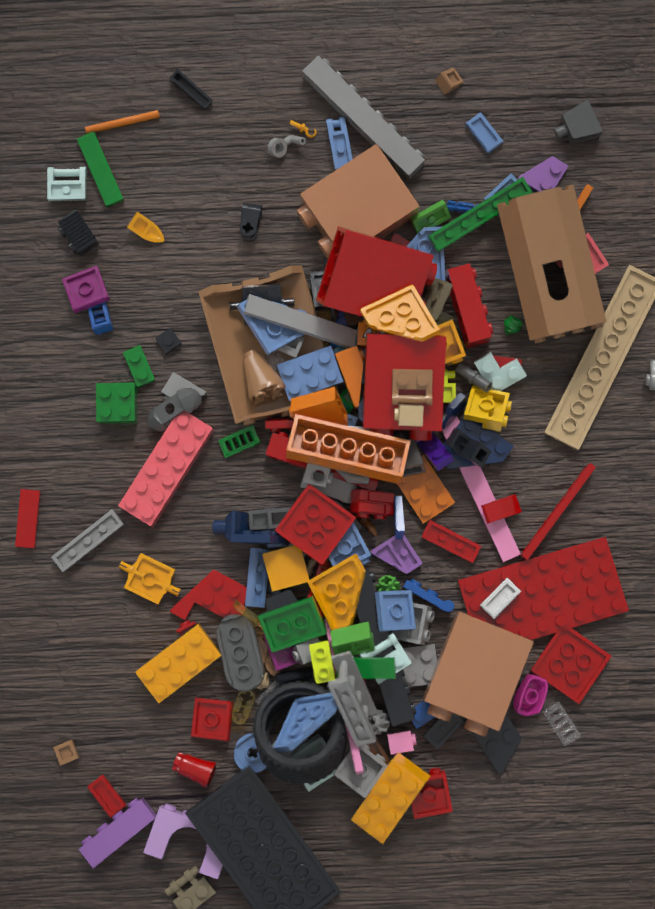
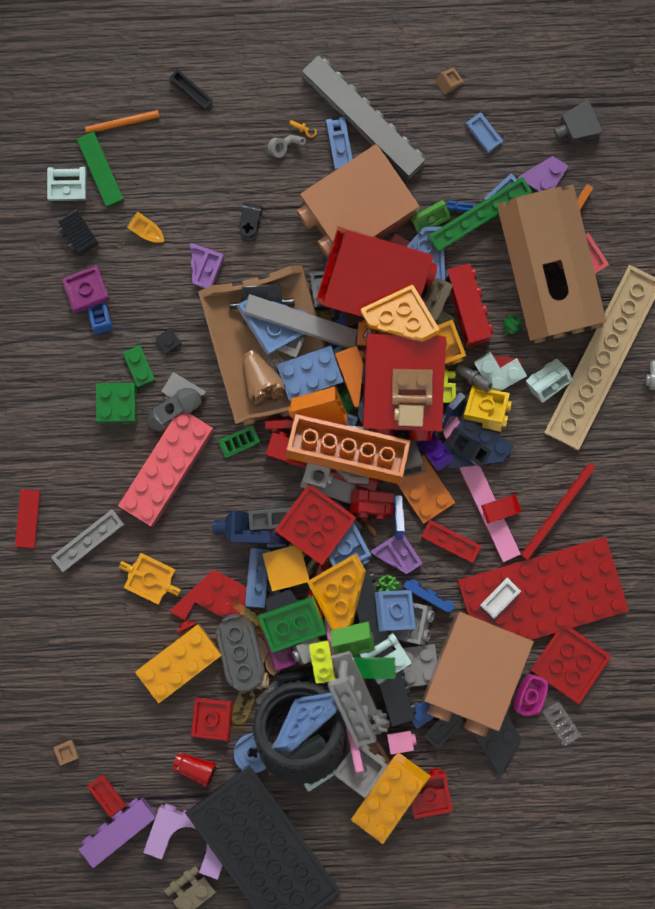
none -> medium lavender wing [190,243,226,289]
none -> light aqua brick [526,358,573,403]

